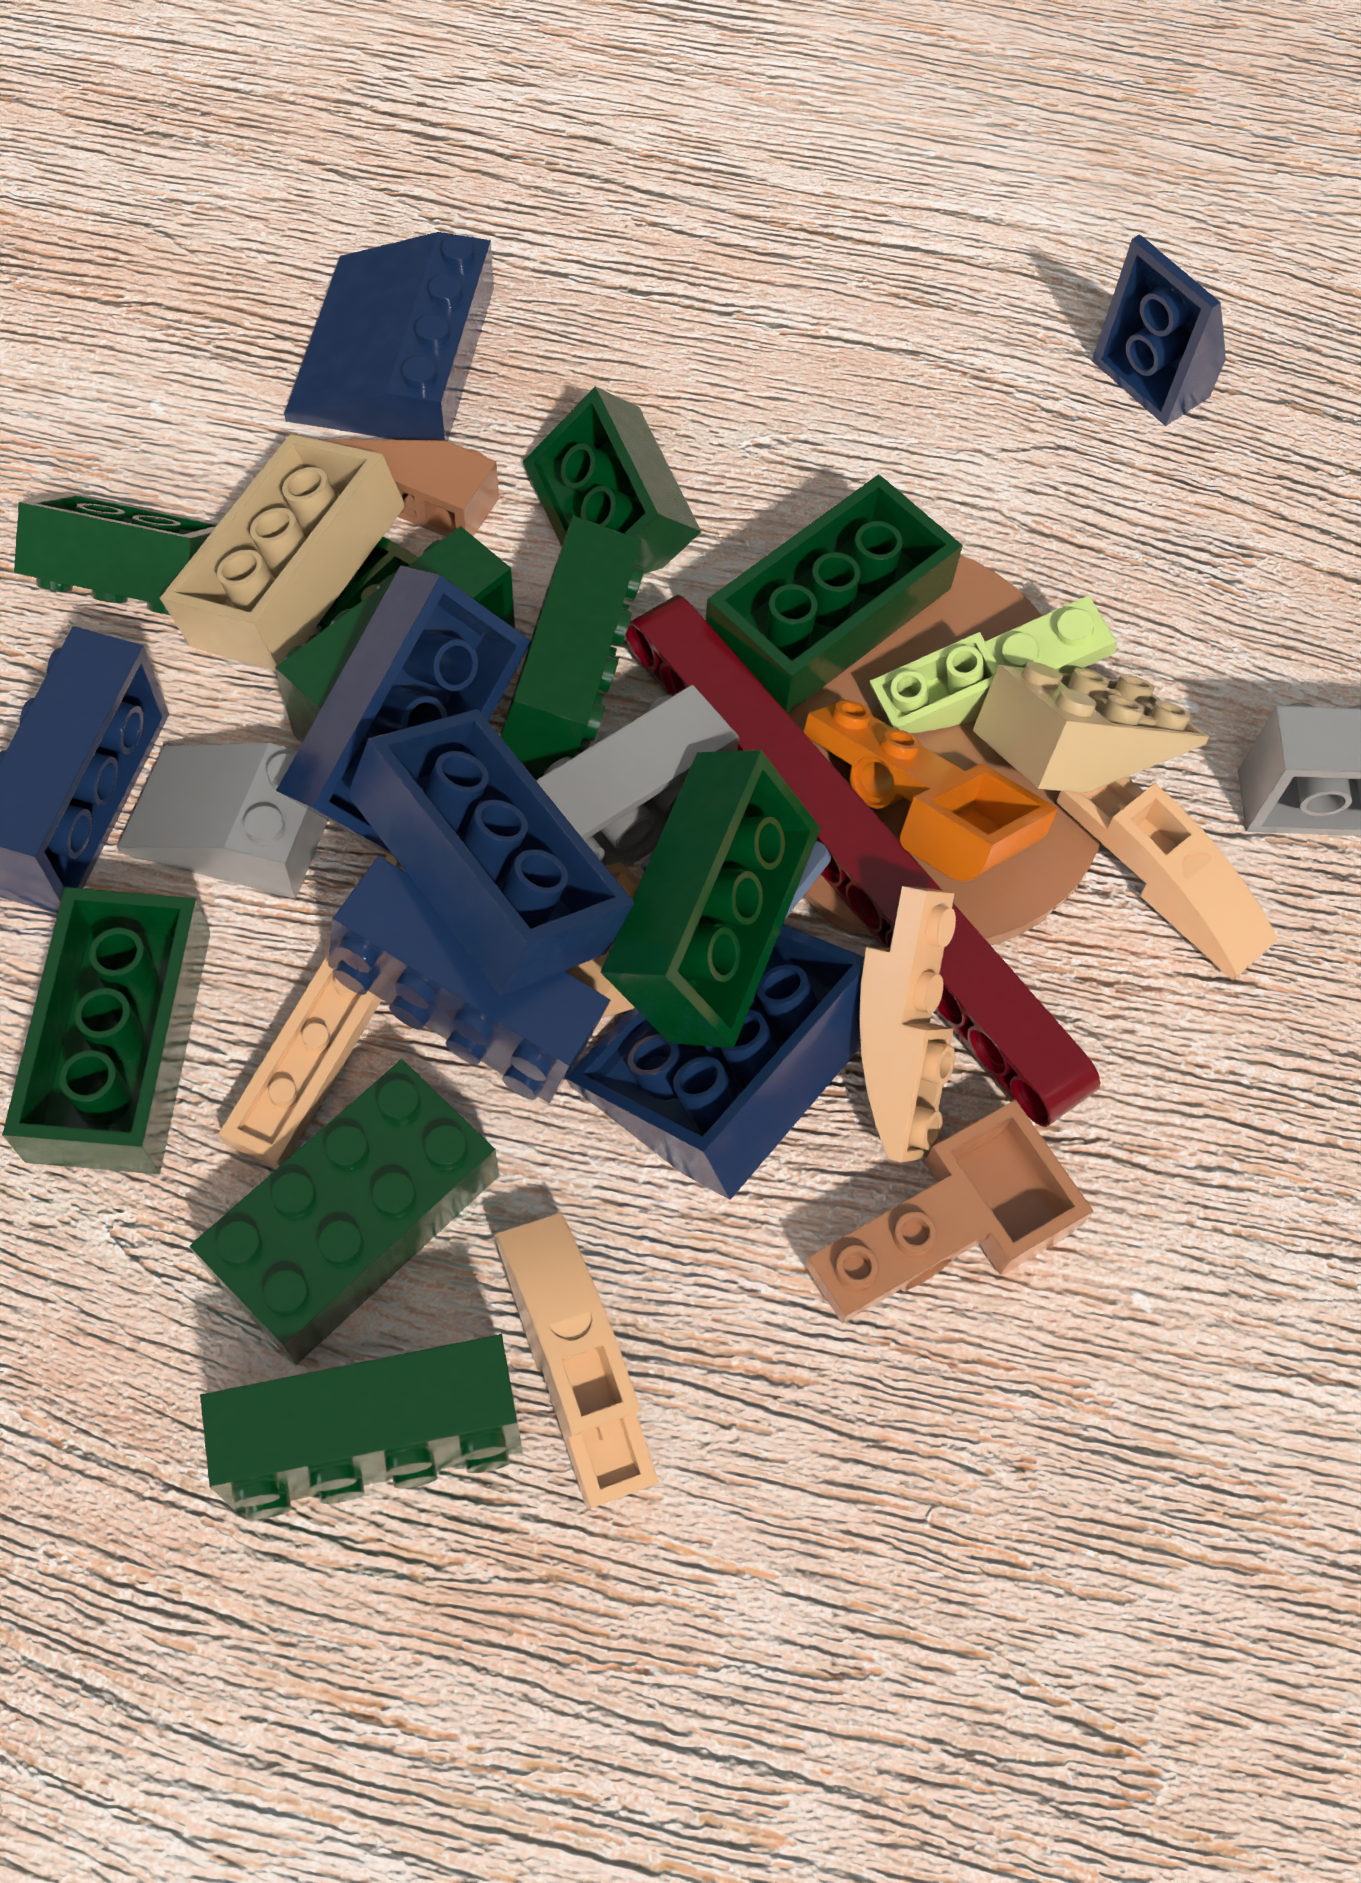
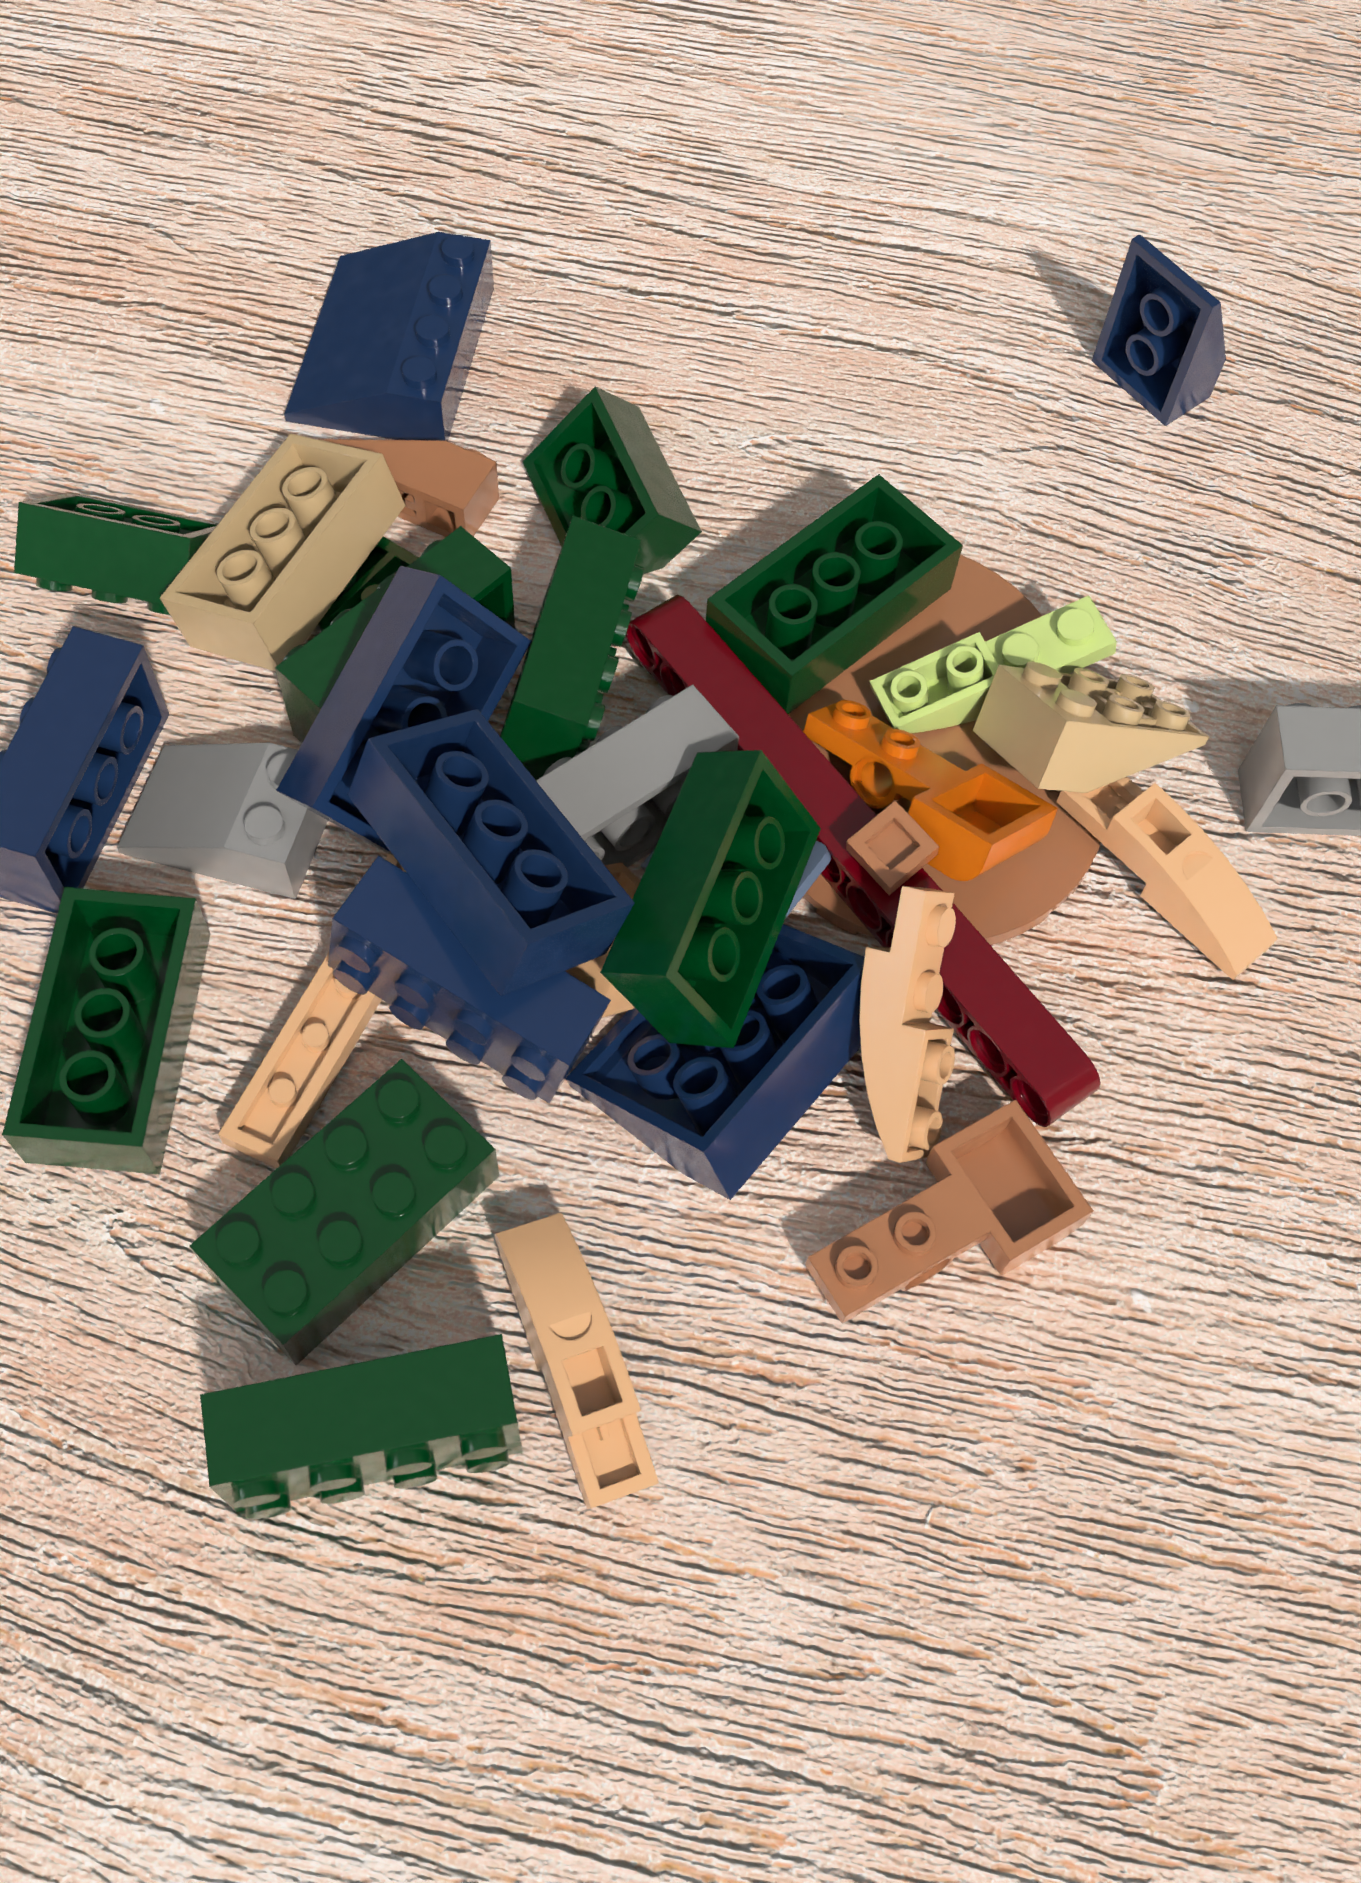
none -> nougat plate [846,800,939,895]

